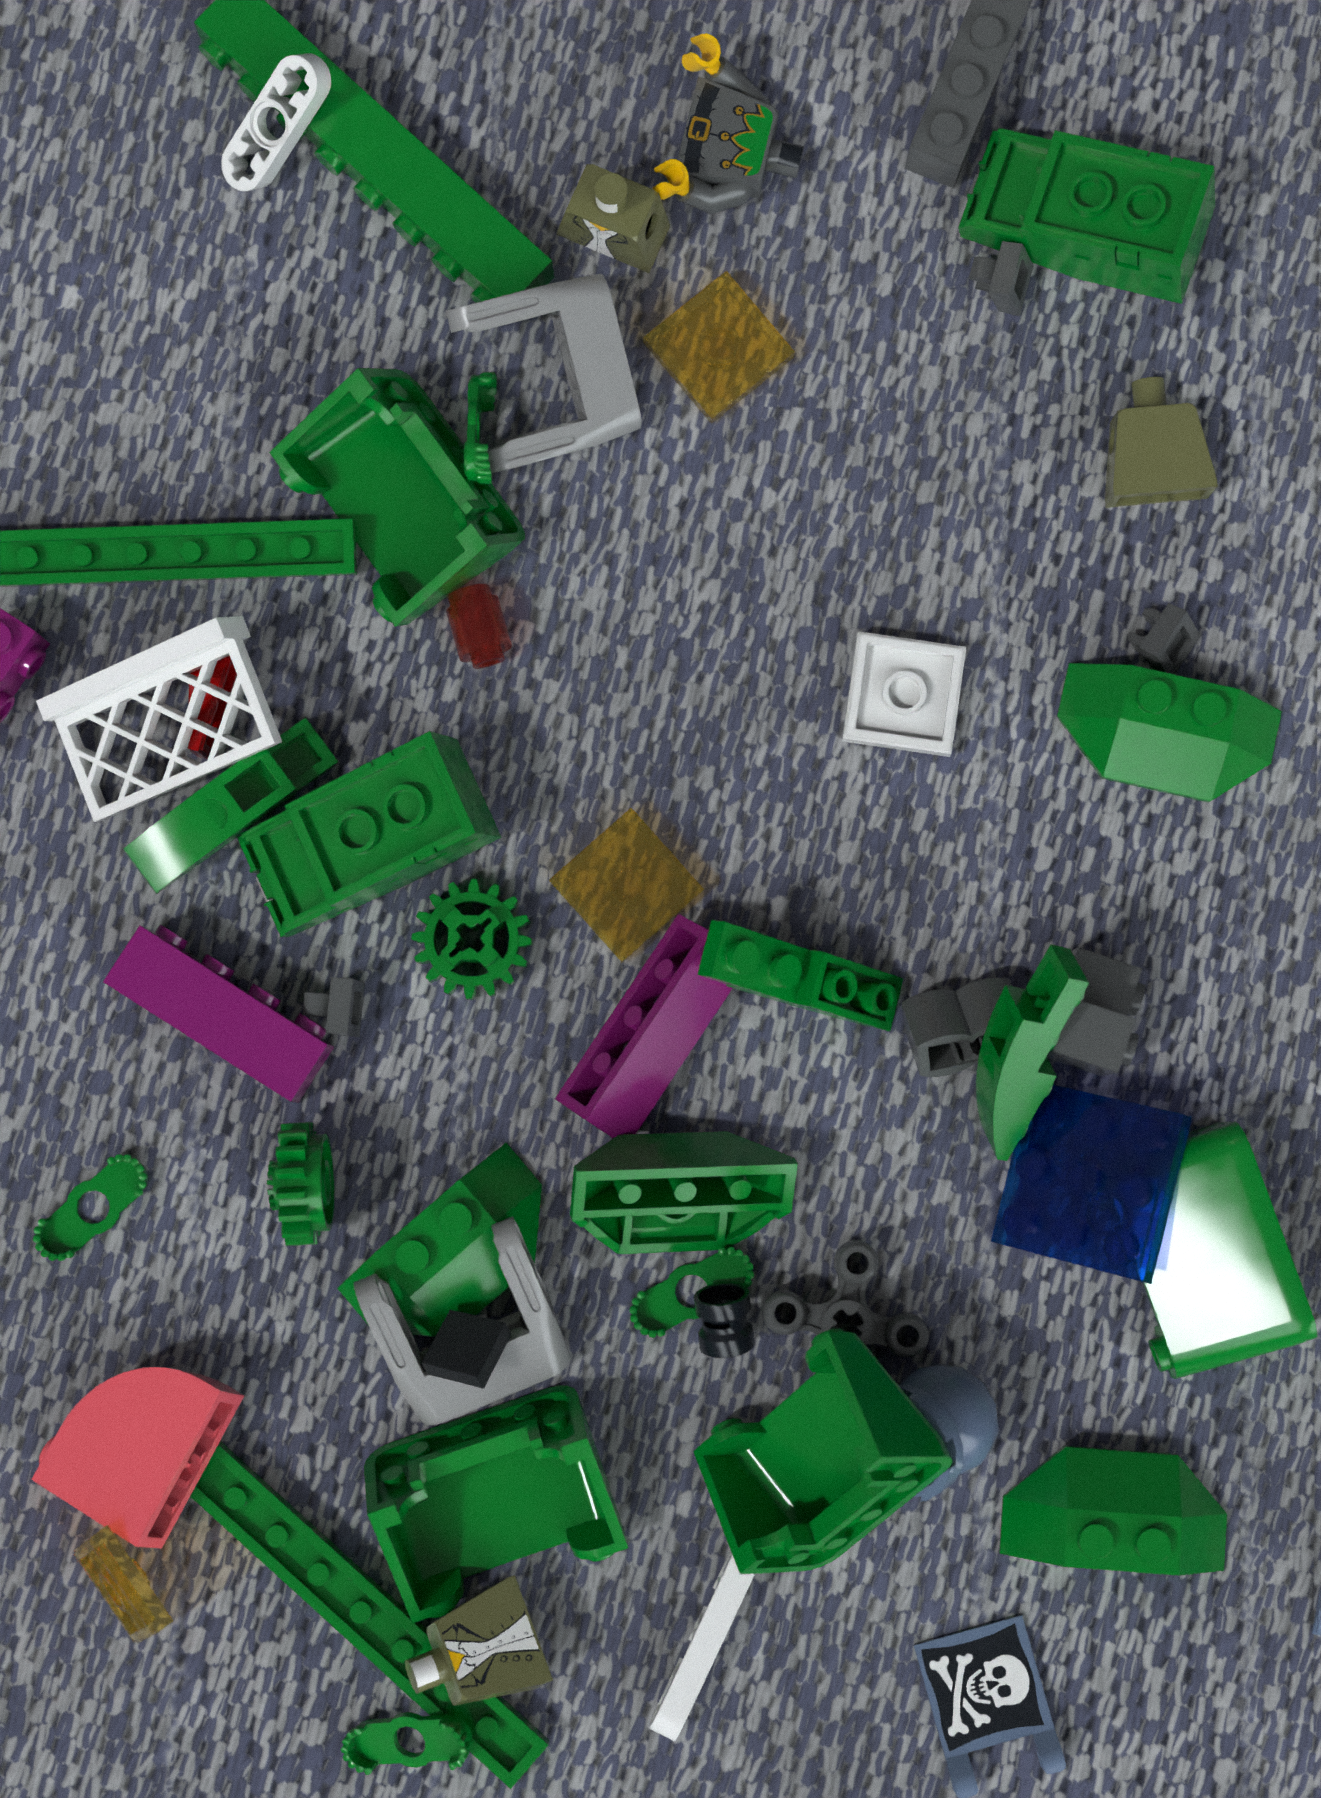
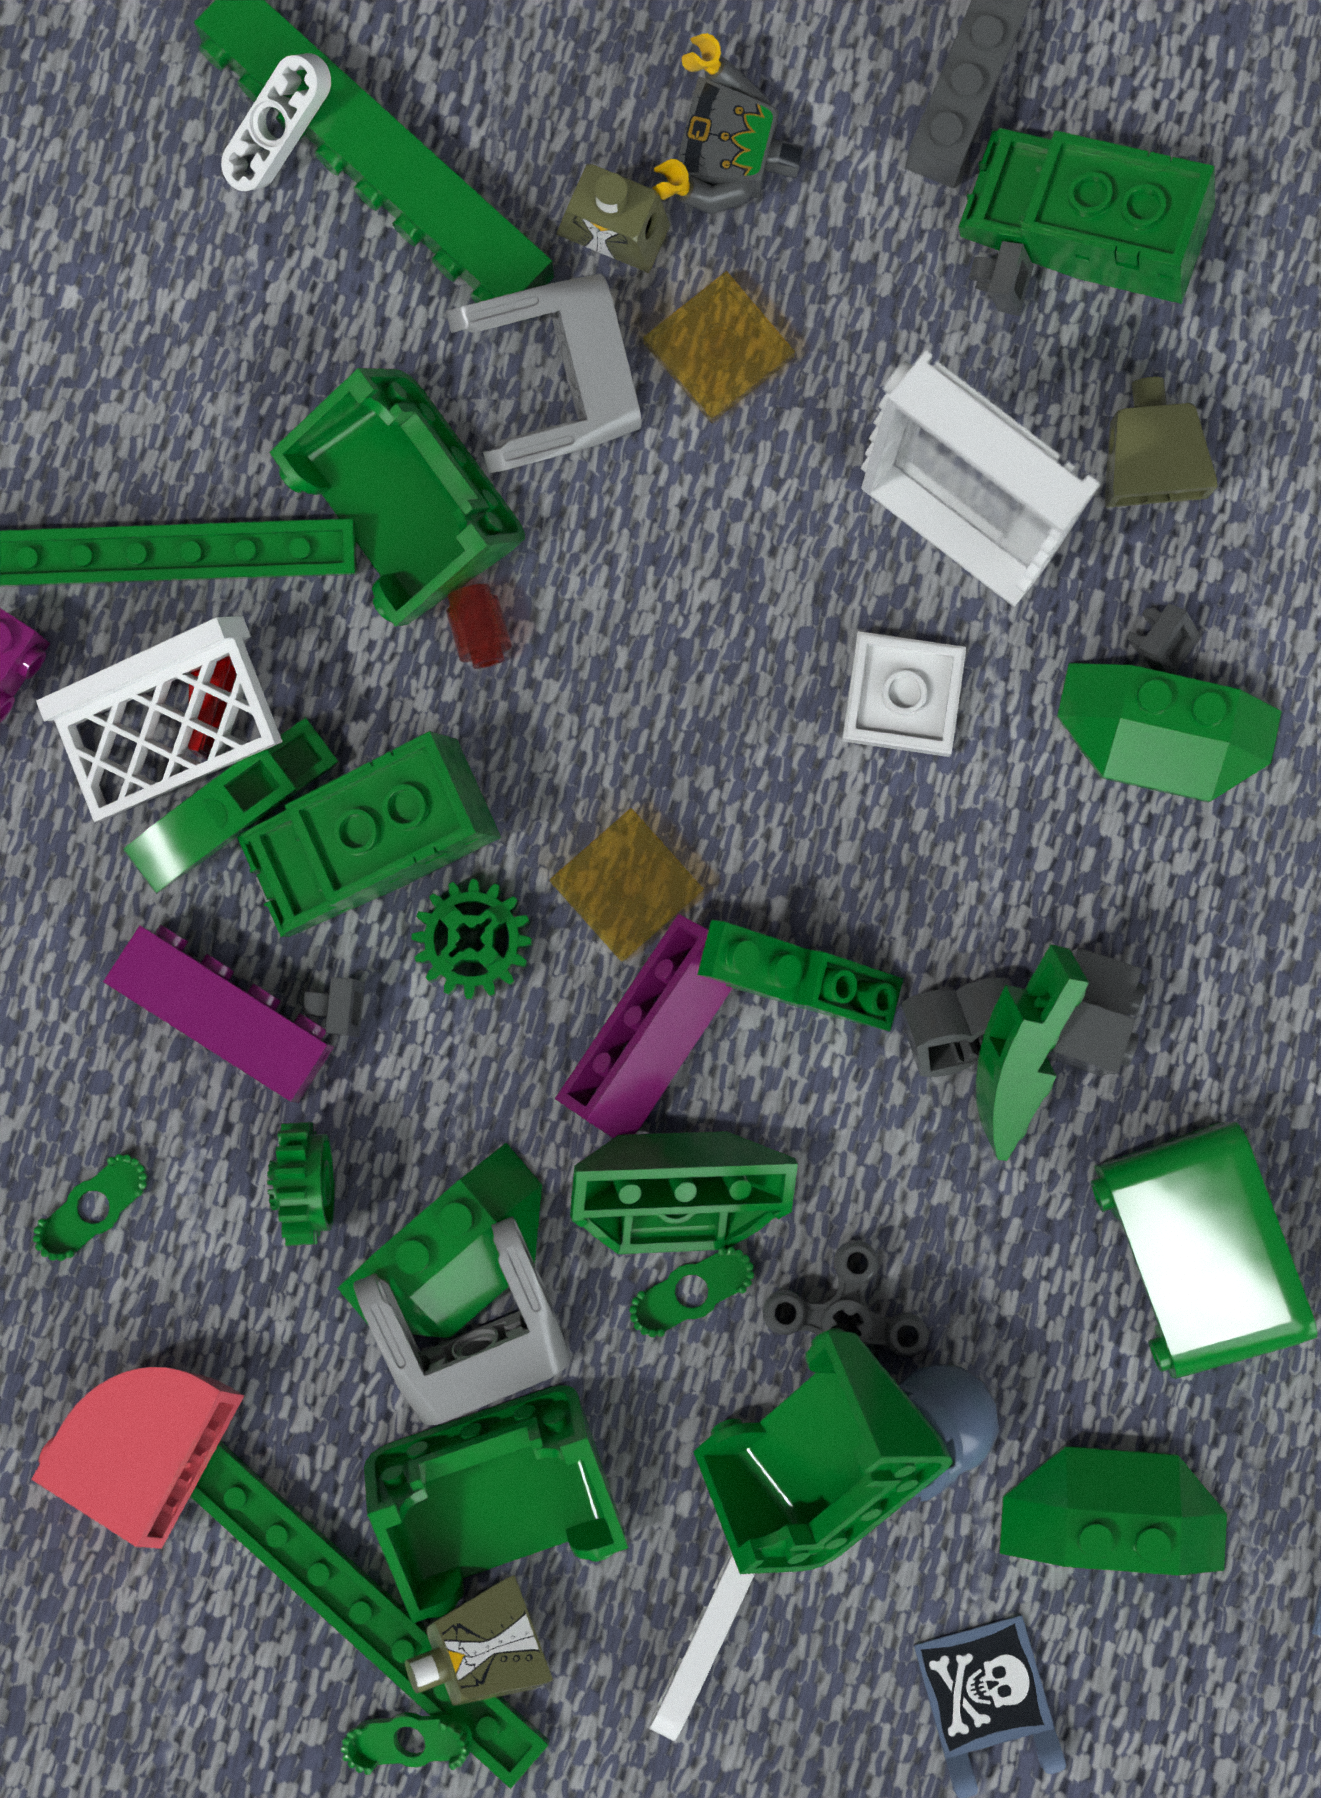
clear yellow plate [74,1525,173,1643] -> none
black piece [422,1309,512,1389] -> none
green piece [464,372,497,484] -> none
black wheel [693,1283,755,1358] -> none
clear blue plate [991,1085,1192,1284] -> none
none -> white window [861,350,1100,607]

